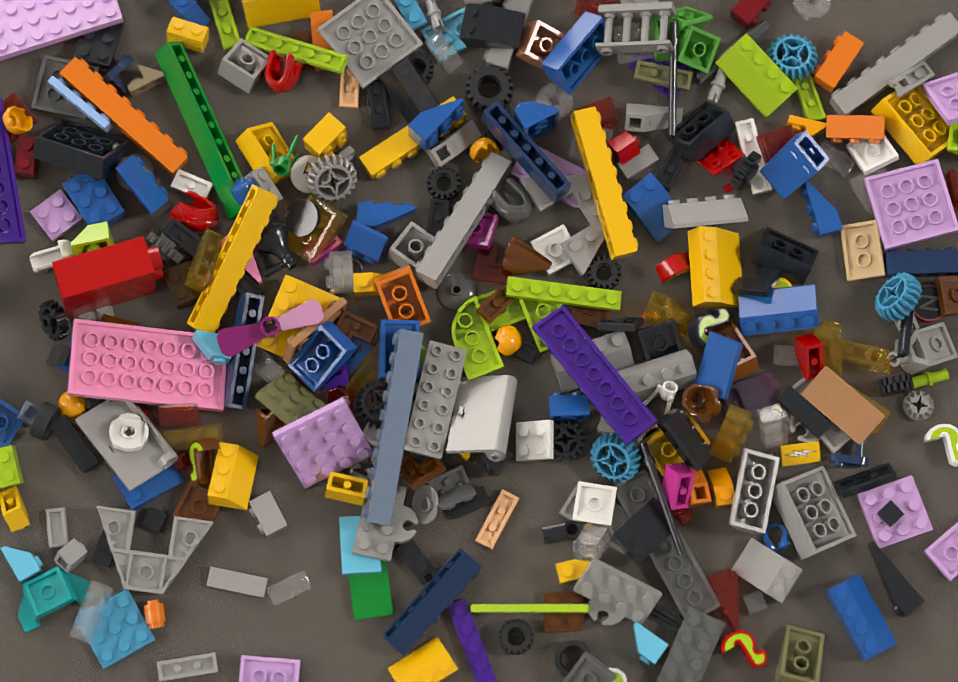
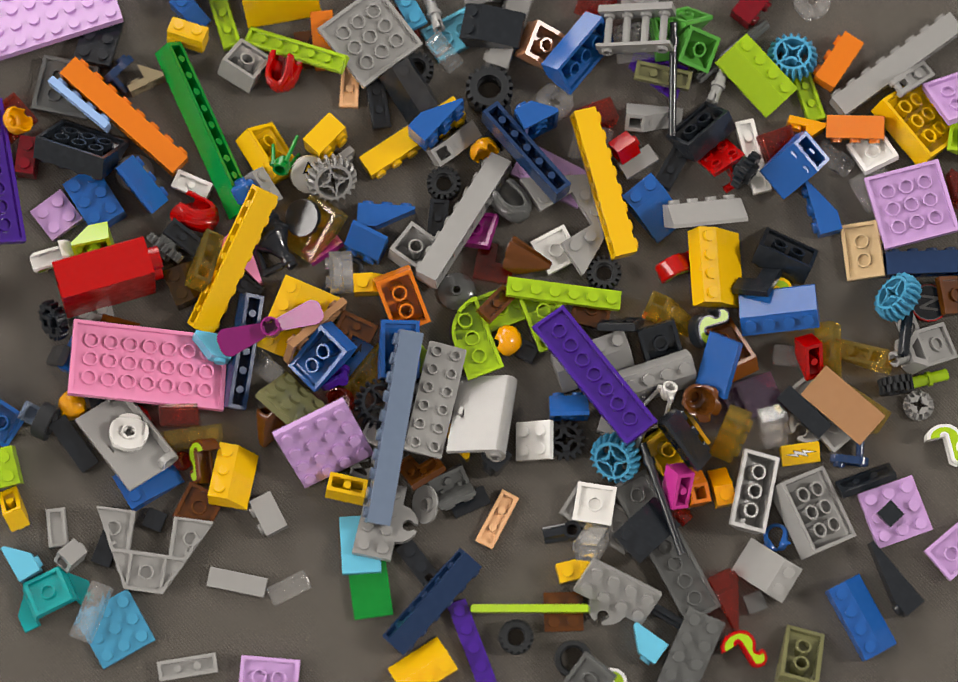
orange brick [144,600,166,629] -> none

